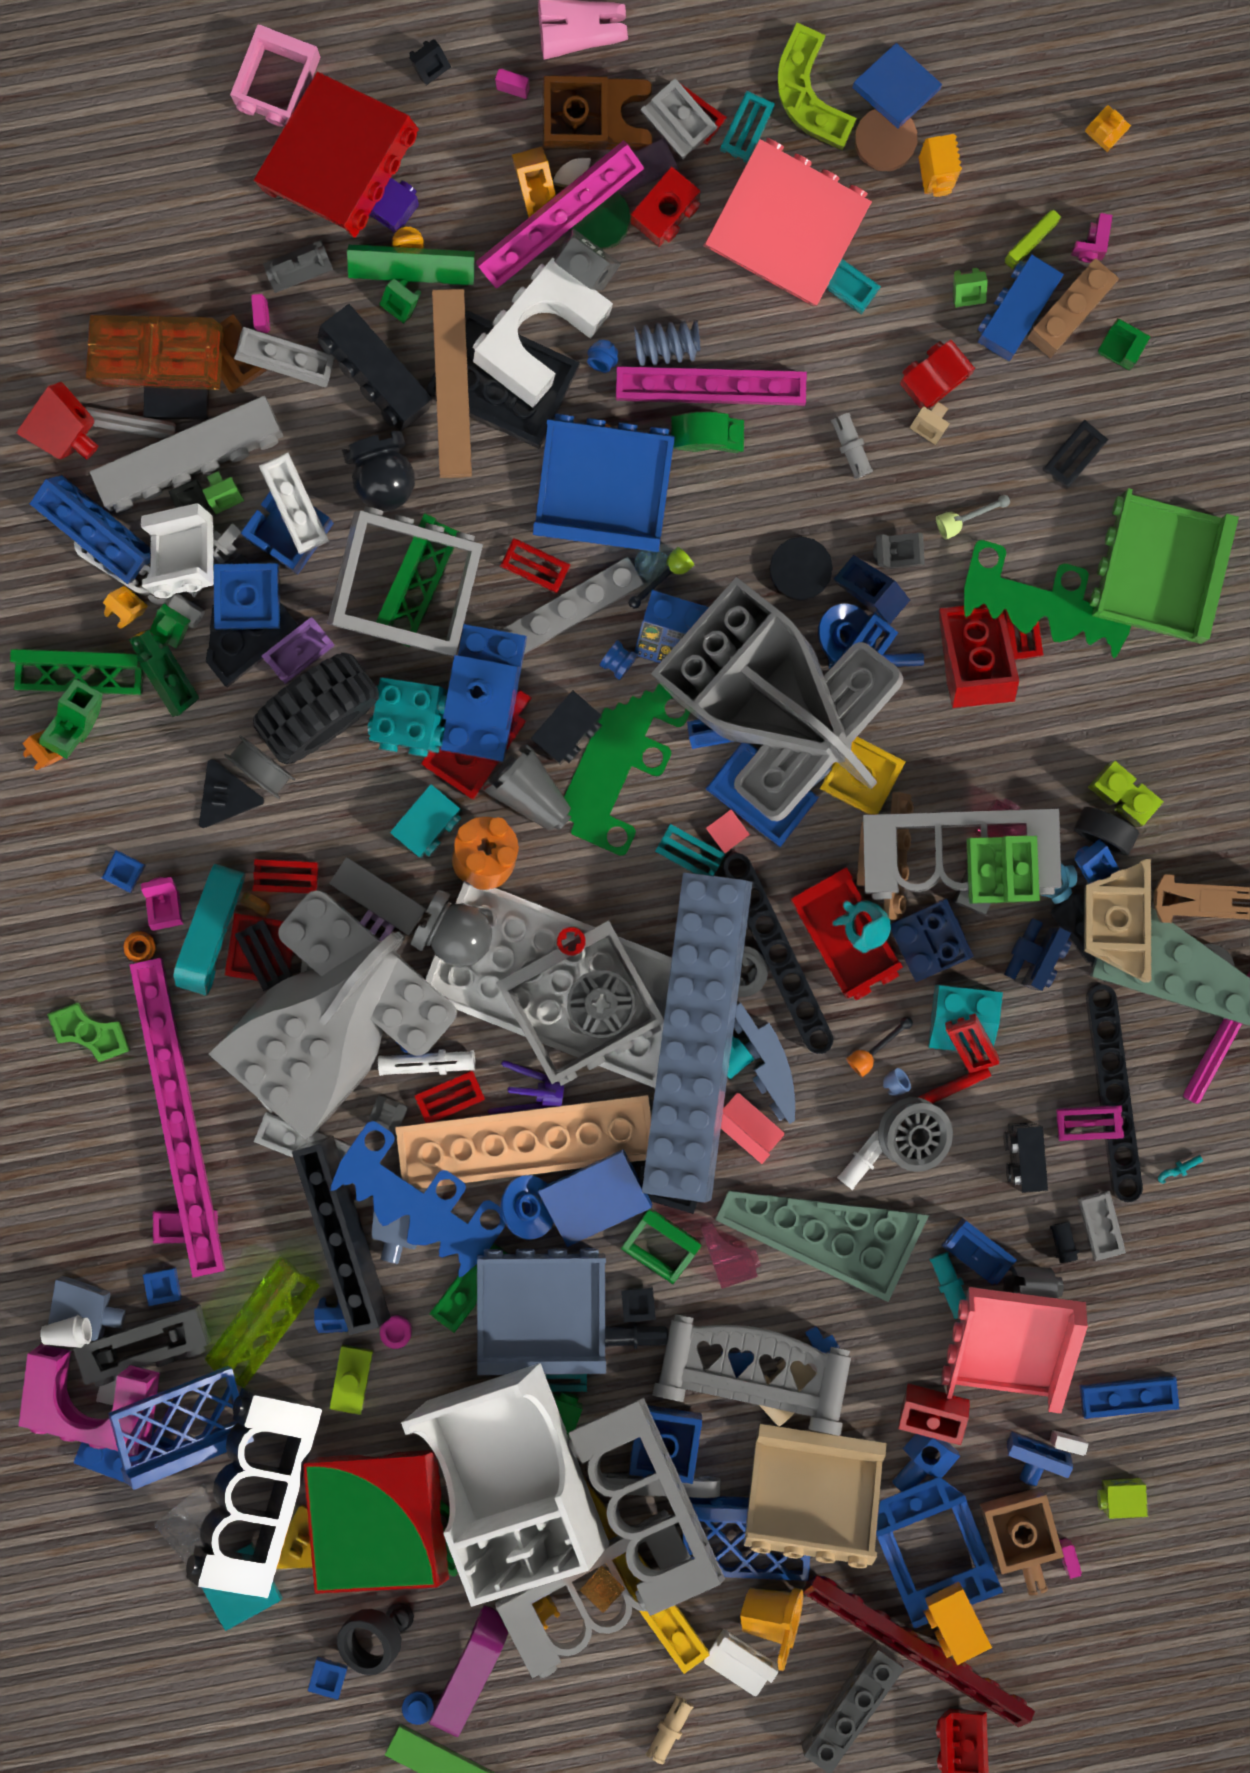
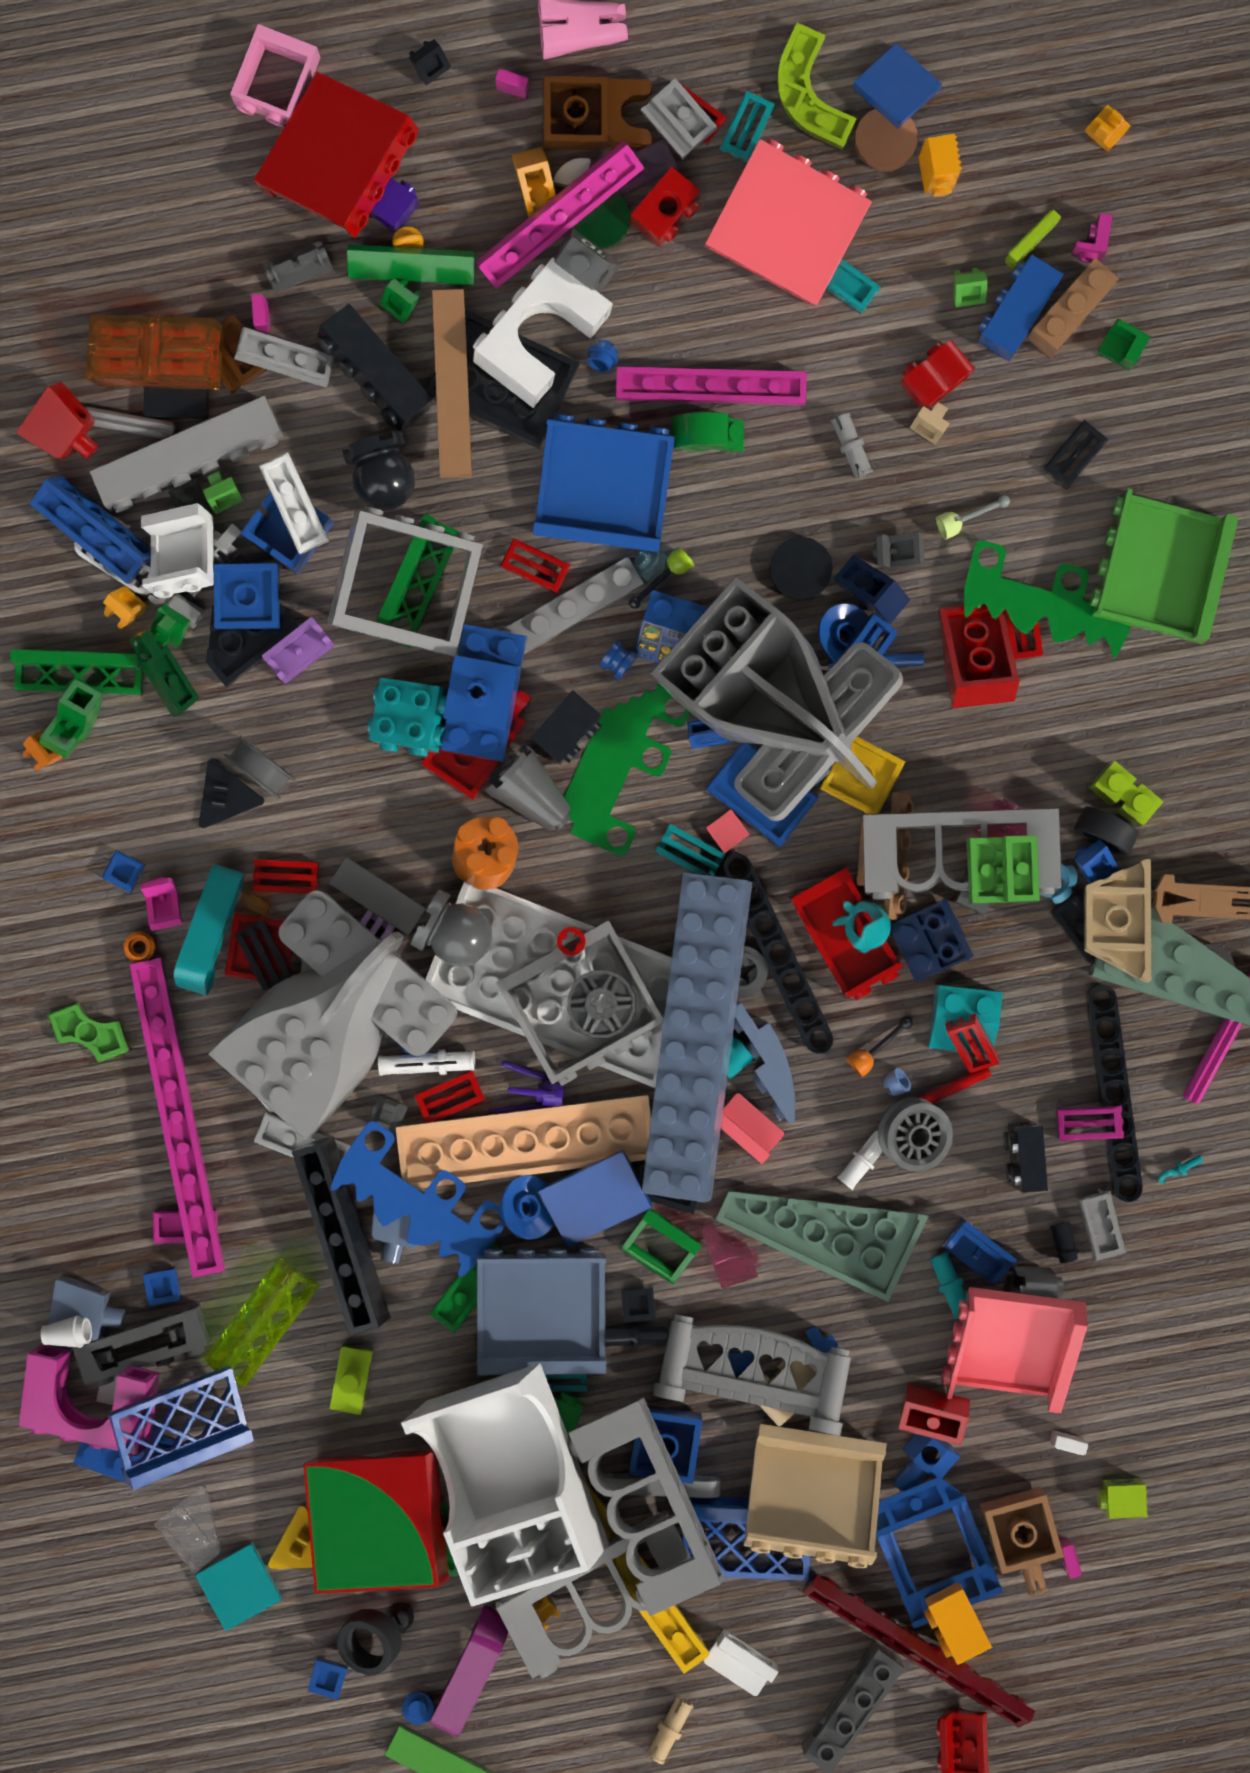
fence [186,1388,322,1598] -> none
black tyre [253,652,379,765] -> none
blue tile [314,1297,349,1333] -> none
dark pink tile [380,1315,412,1349] -> none
teal brick [390,784,462,858] -> none
clear orange tile [579,1565,625,1613] -> none
sand blue piece [634,320,700,366] -> none
light orange container [740,1587,803,1671] -> none
dark blue plate [1004,918,1072,991] -> none
blue tile [1007,1431,1073,1486] -> none
blue tile [1079,1376,1180,1419] -> none

